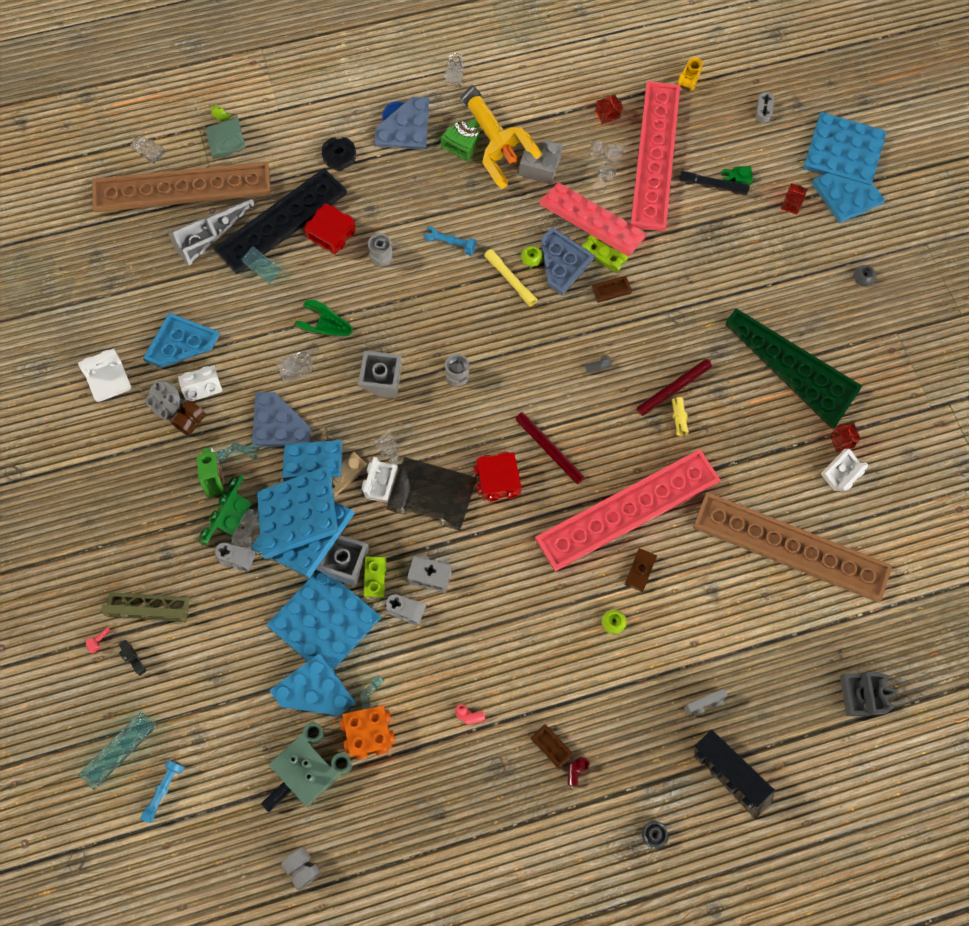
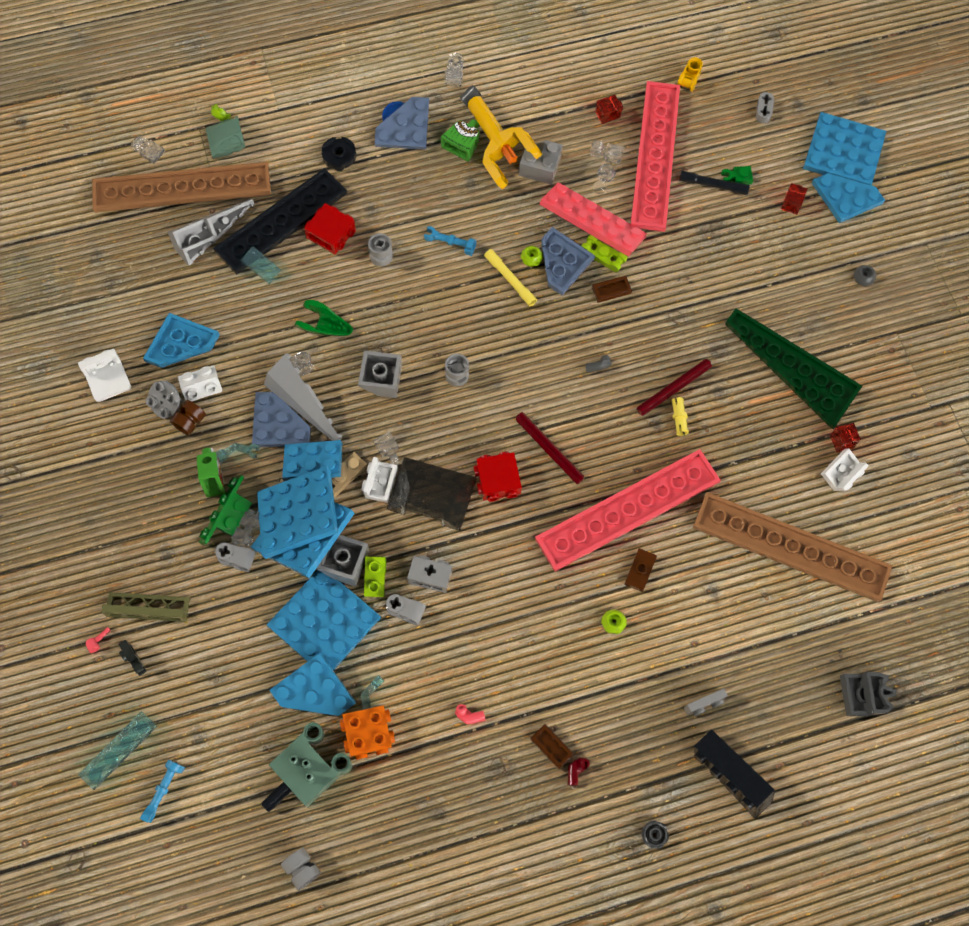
none -> light grey wedge [264,353,342,441]

